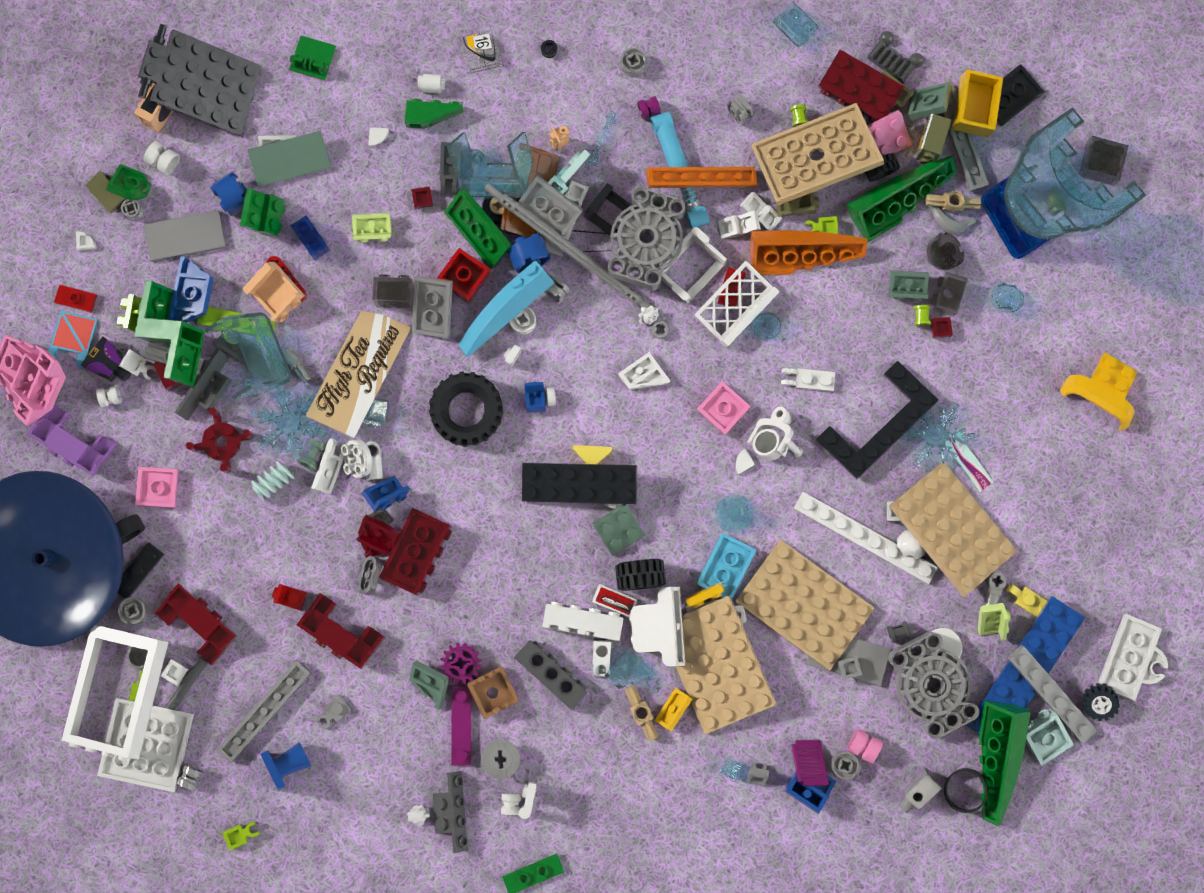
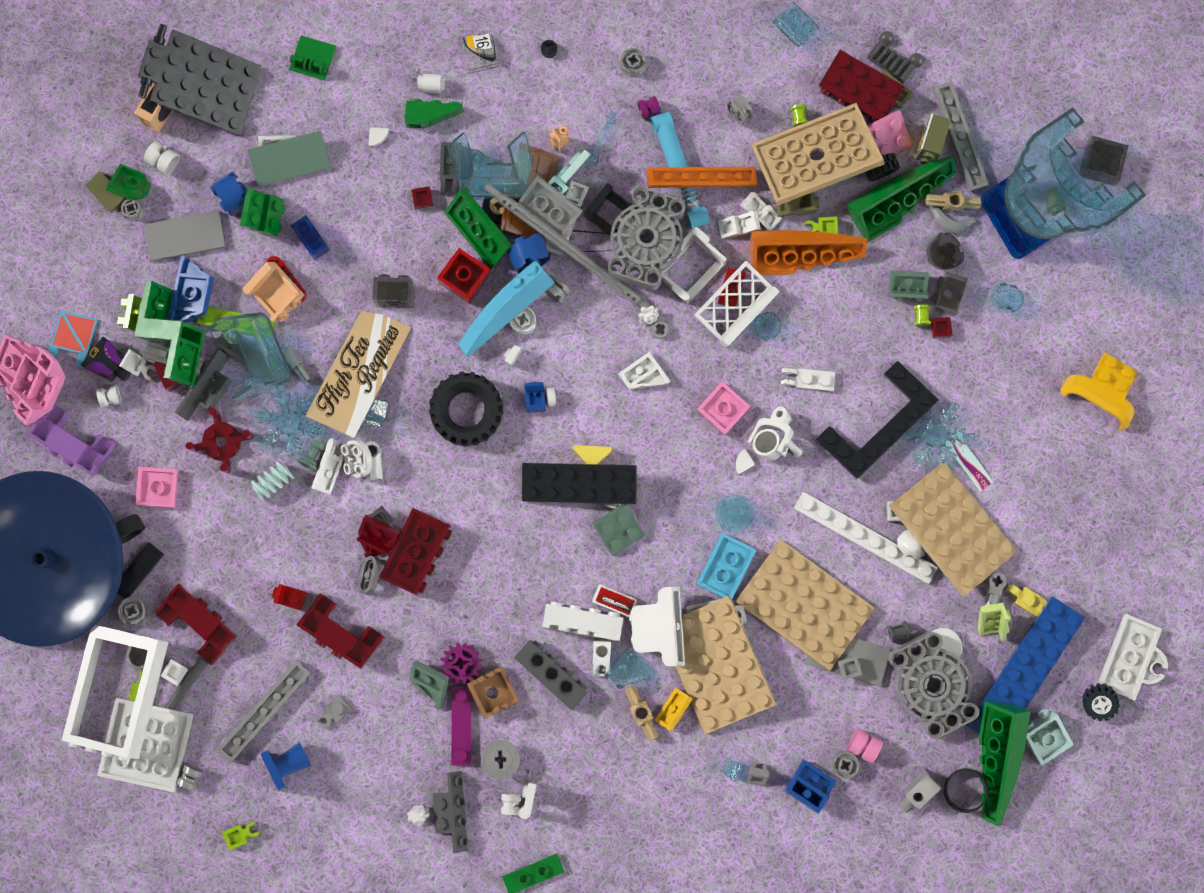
red plate [54,284,97,313] -> none
white tile [76,231,97,251] -> none
yellowish green bracket [352,212,392,243] -> none
blue bracket [362,475,410,512] -> none
light grey plate [412,276,453,338] -> none
black tyre [615,559,666,591] -> none
yellow plate [685,582,724,608] -> none
magenta window [791,740,829,786] -> none
sand green plate [908,82,952,120] -> none
yellow piece [952,69,1003,138] -> none
black tile [997,64,1045,127] -> none
light grey plate [1007,645,1097,743] -> none

